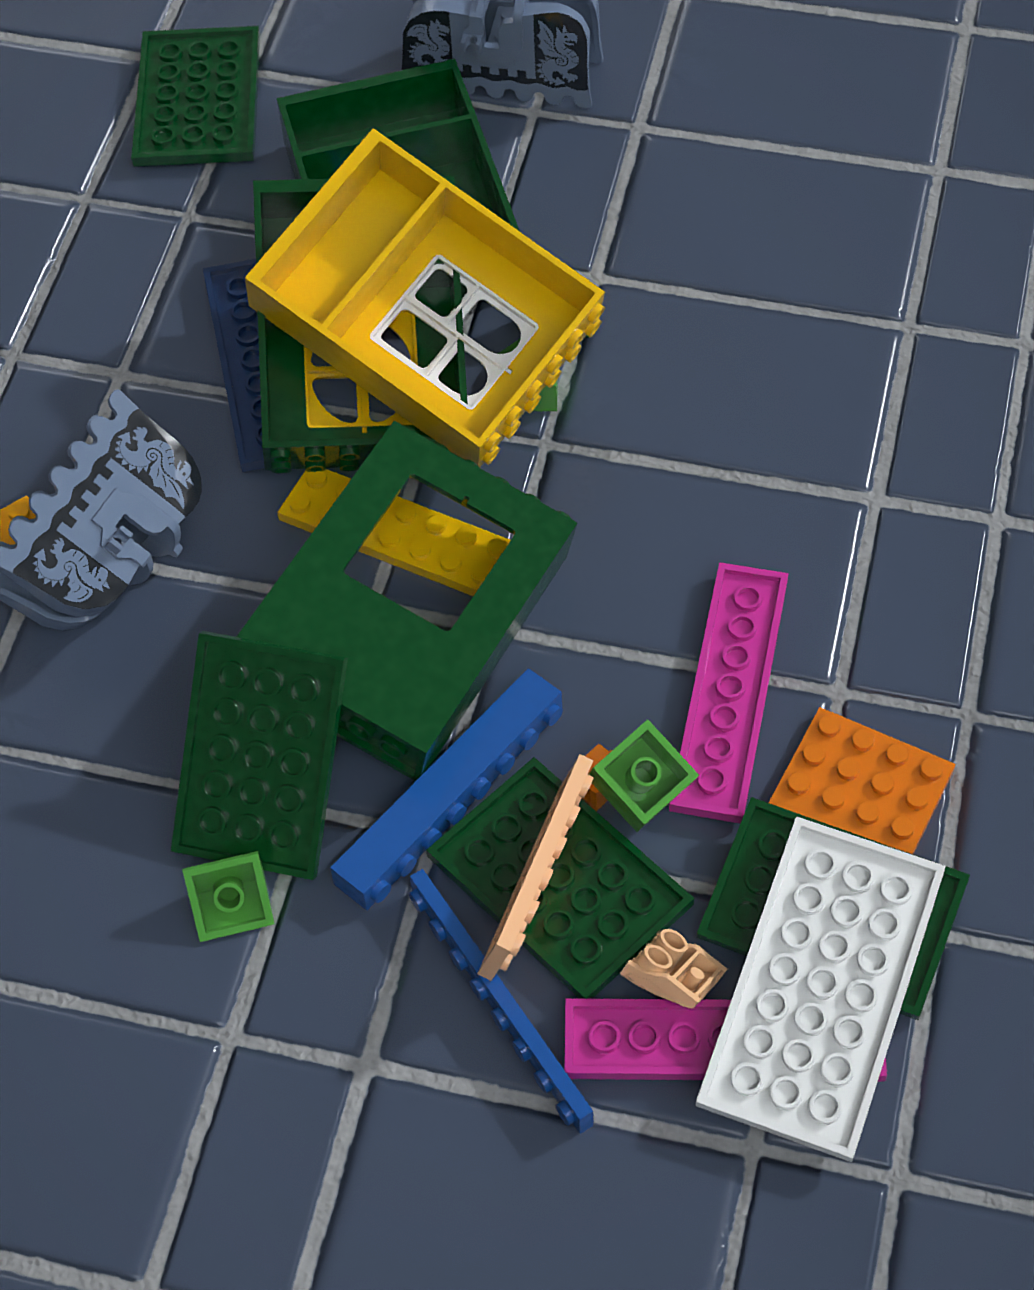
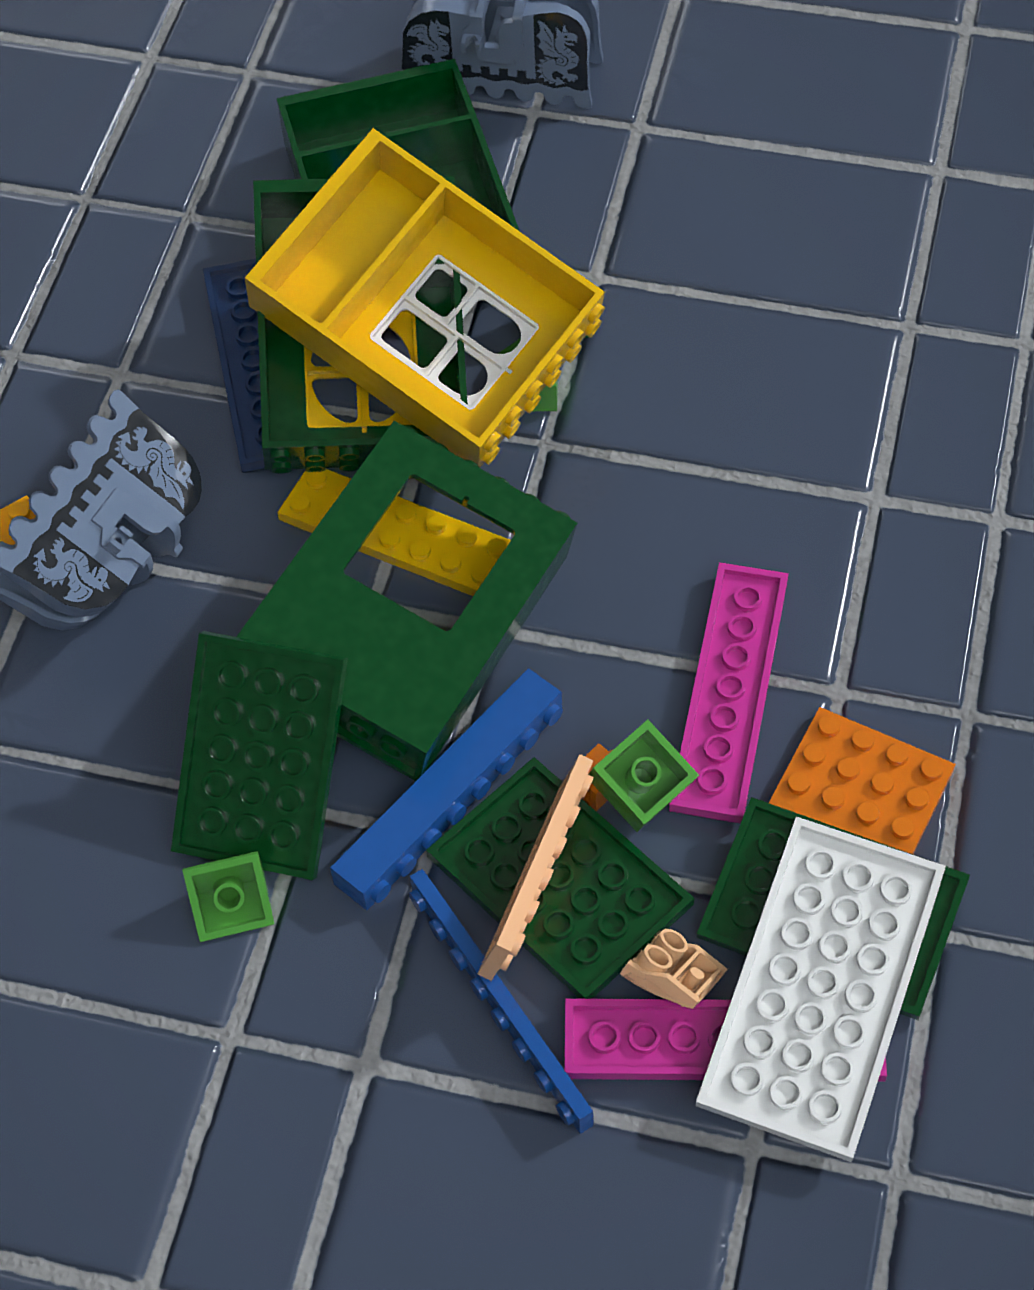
dark green plate [131,26,260,167] -> none

